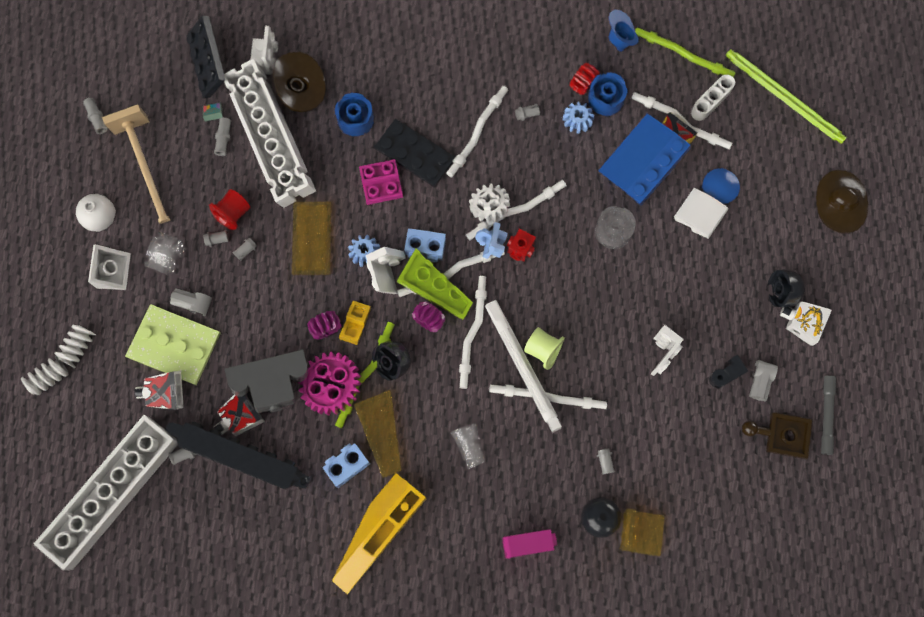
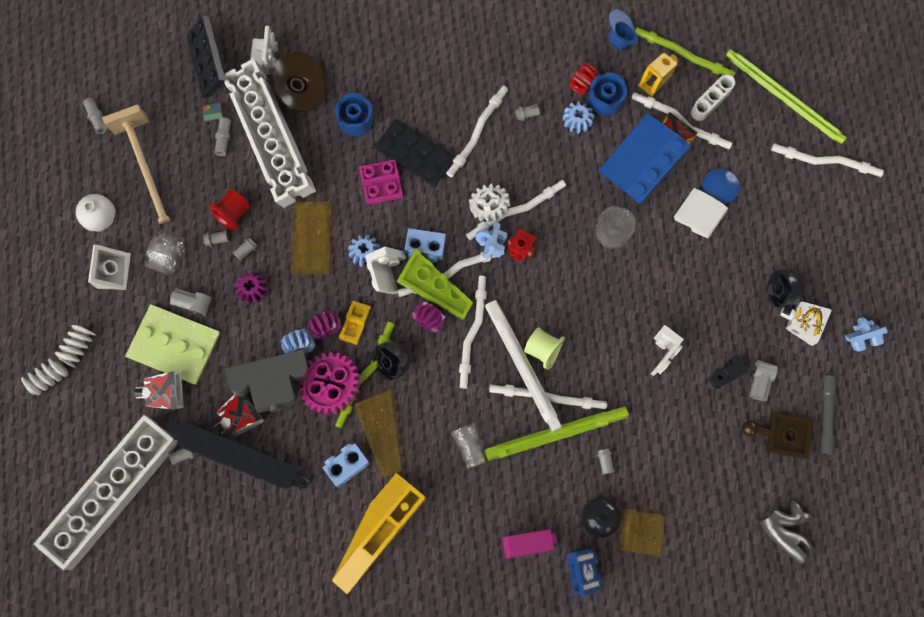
dark brown hat [816,170,868,233] -> none
none -> magenta gear [235,271,268,304]
none -> light blue gear [281,329,315,355]
none -> lime piece [485,406,629,461]
none -> blue slope [566,549,603,596]
none -> yellow torso [638,53,678,96]
none -> flat silver piece [759,500,814,564]
none -> white bar [771,144,884,177]
none -> light blue hips [845,317,887,351]

